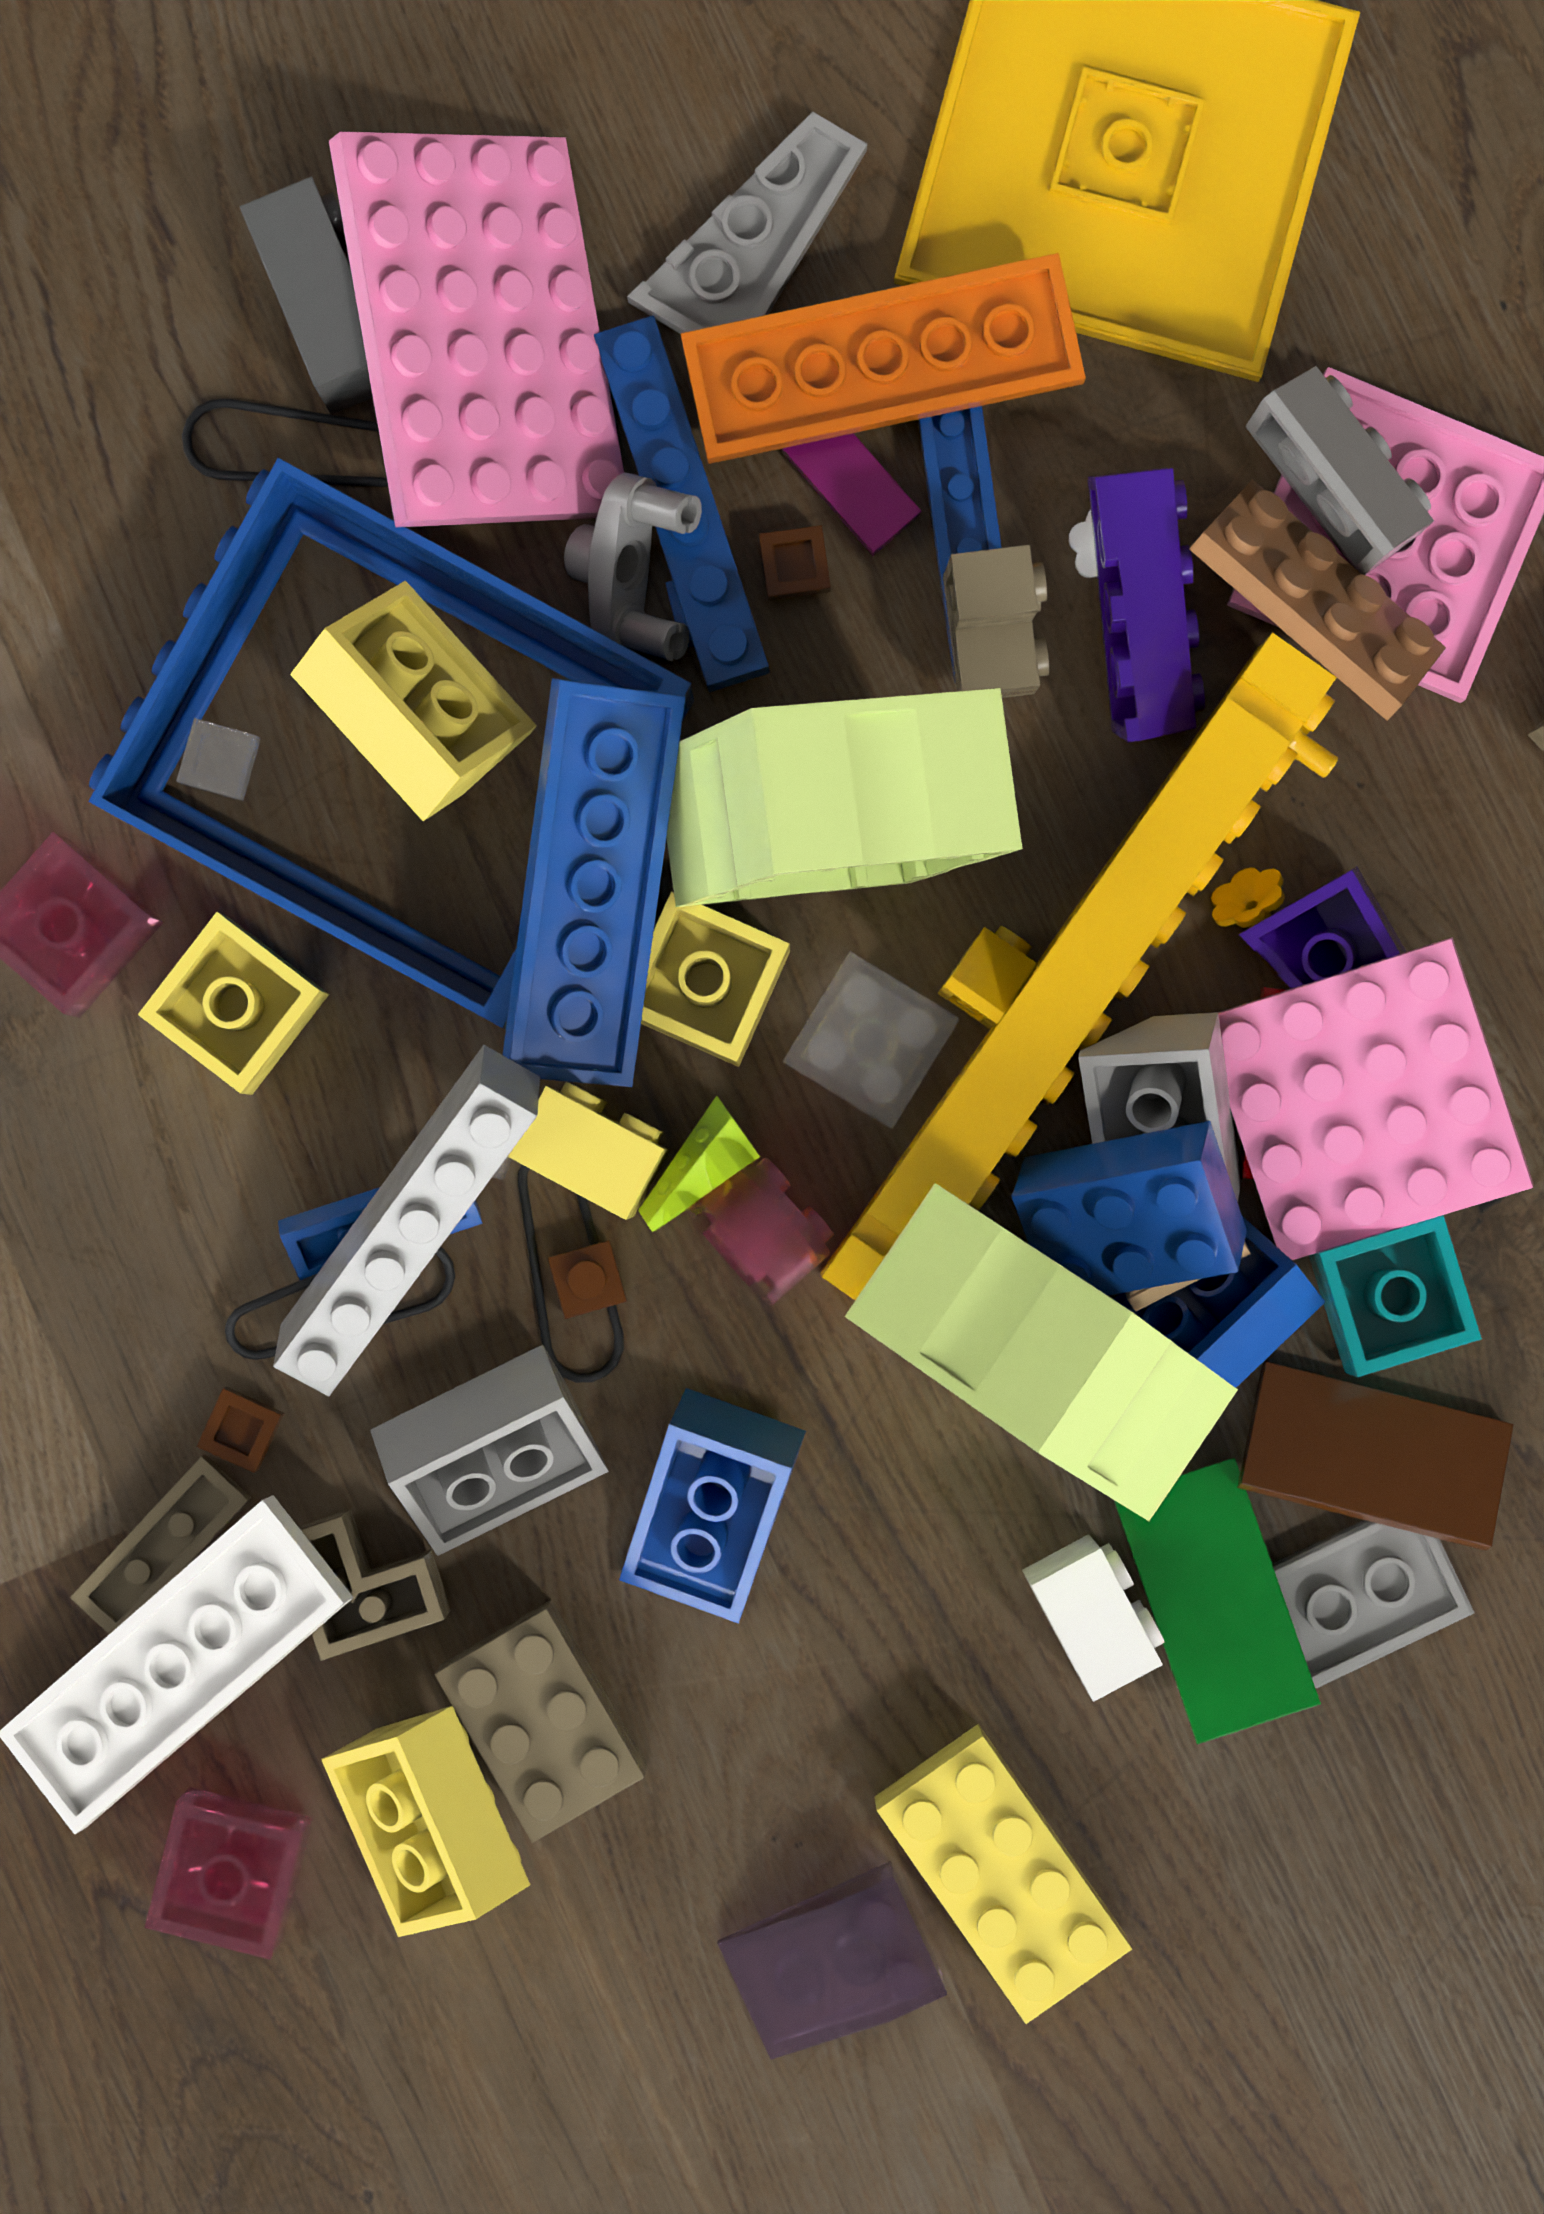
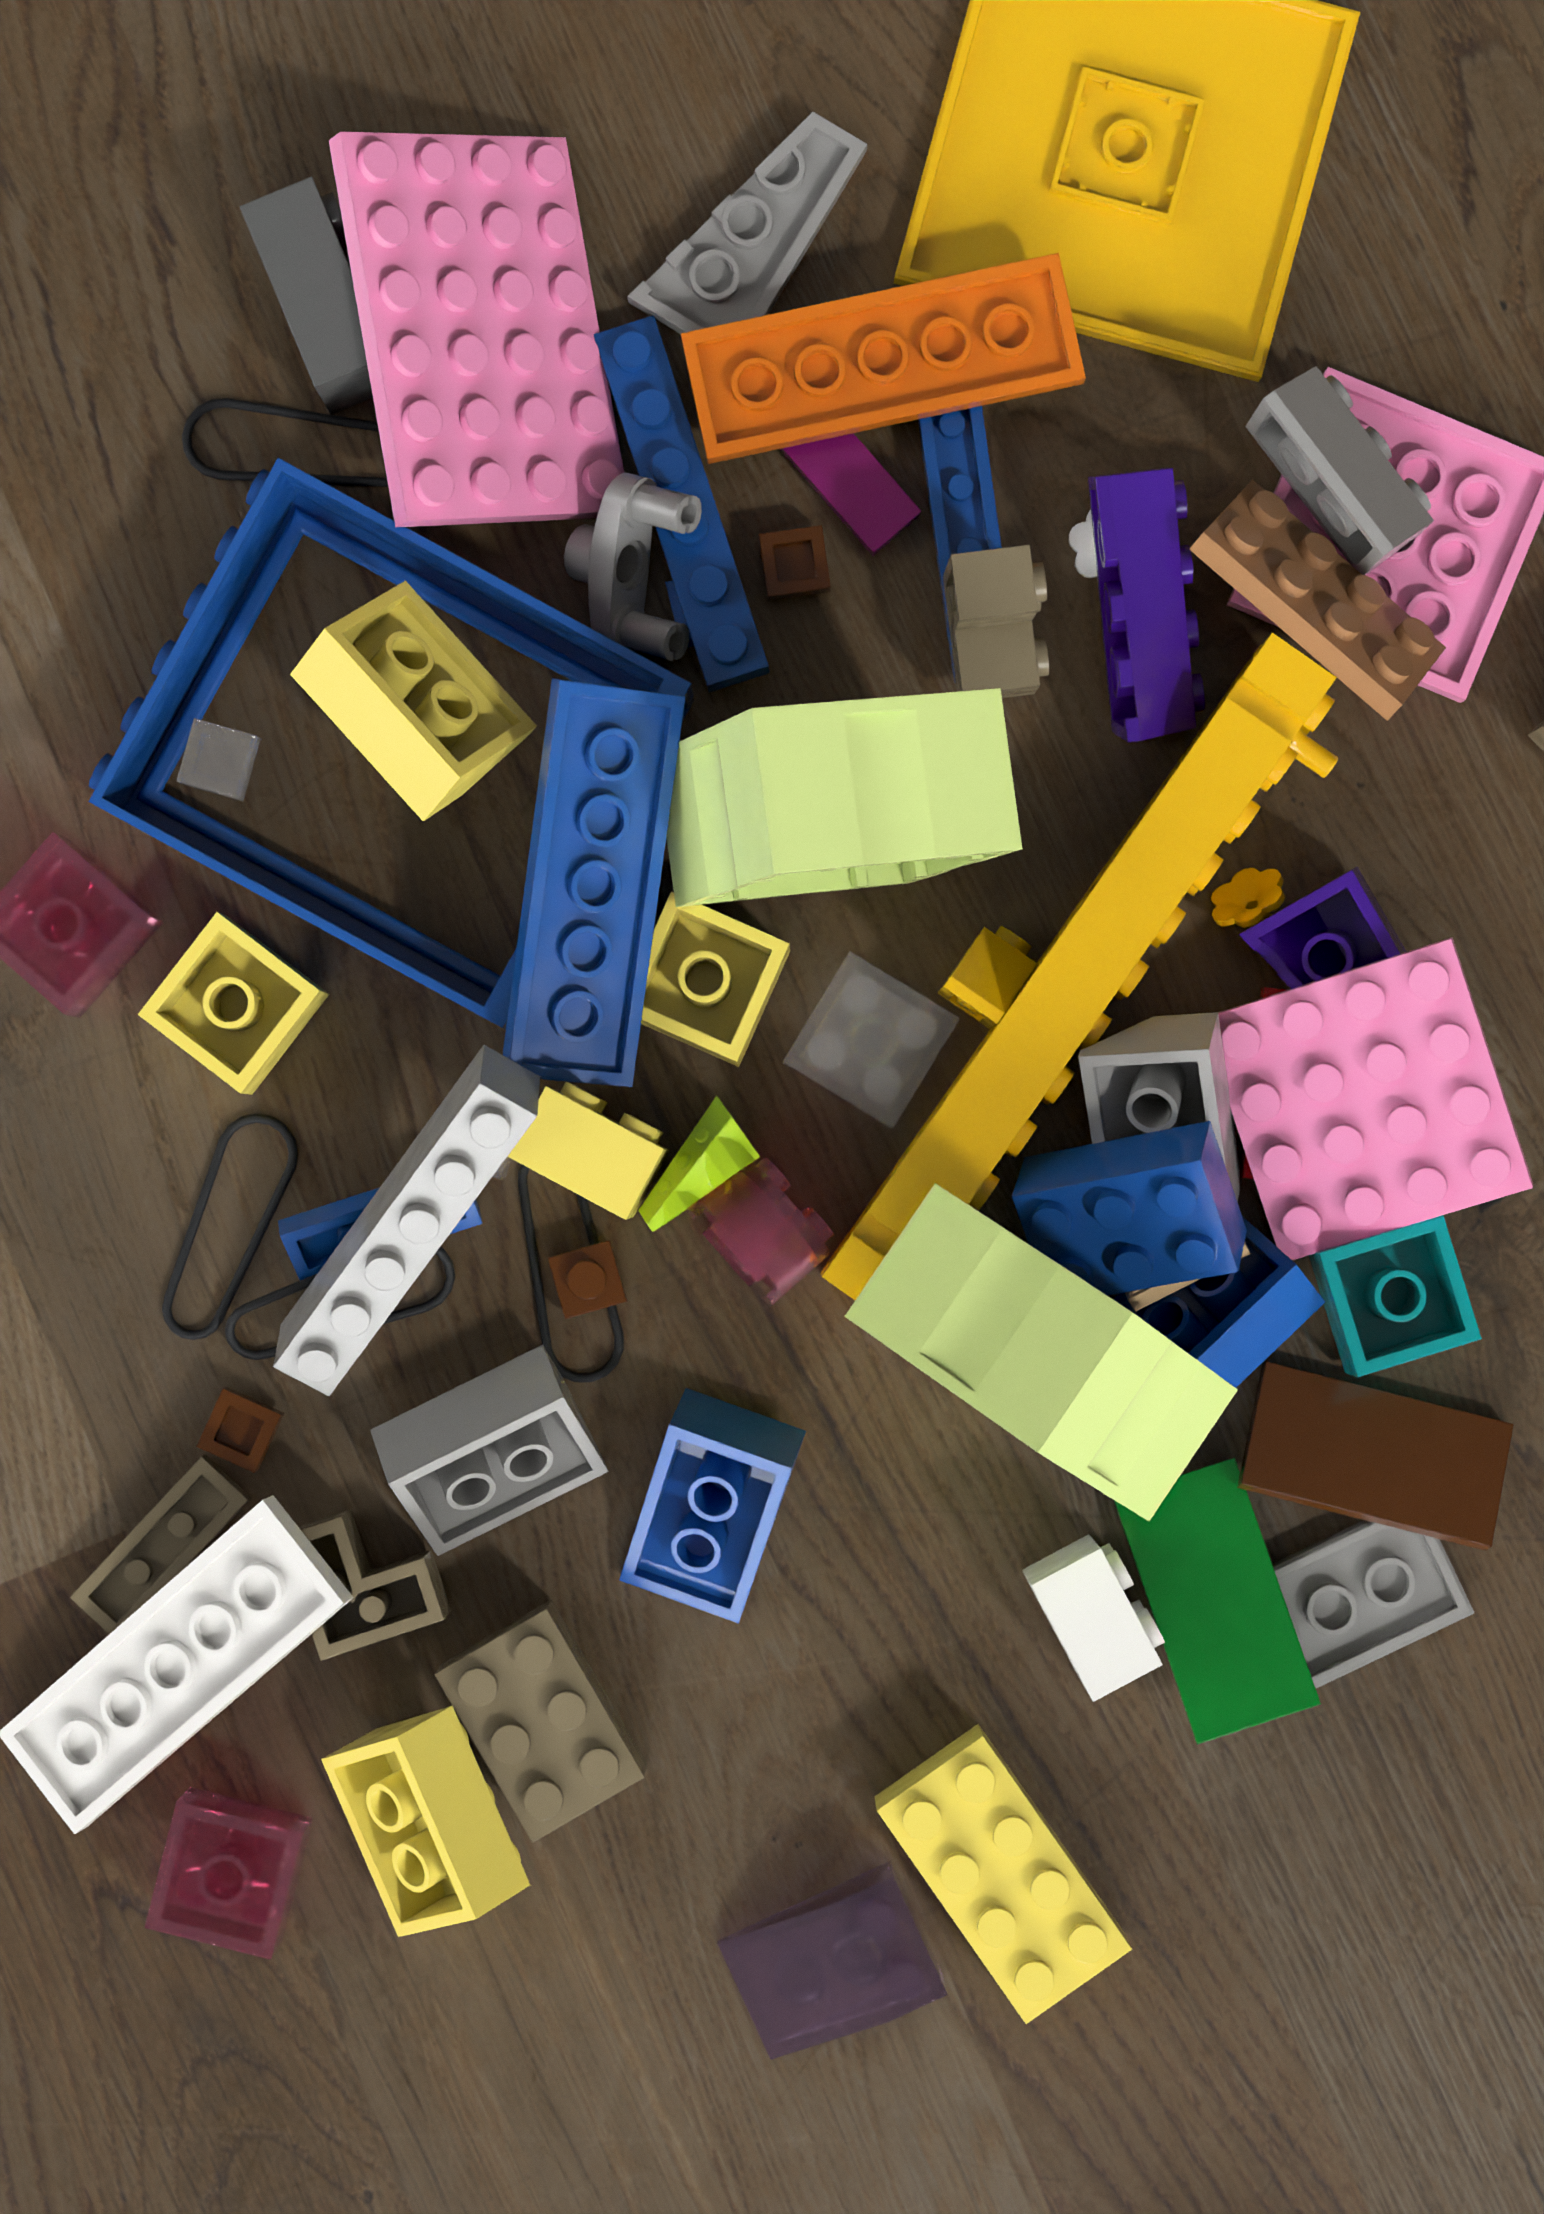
none -> black piece [162,1113,298,1340]

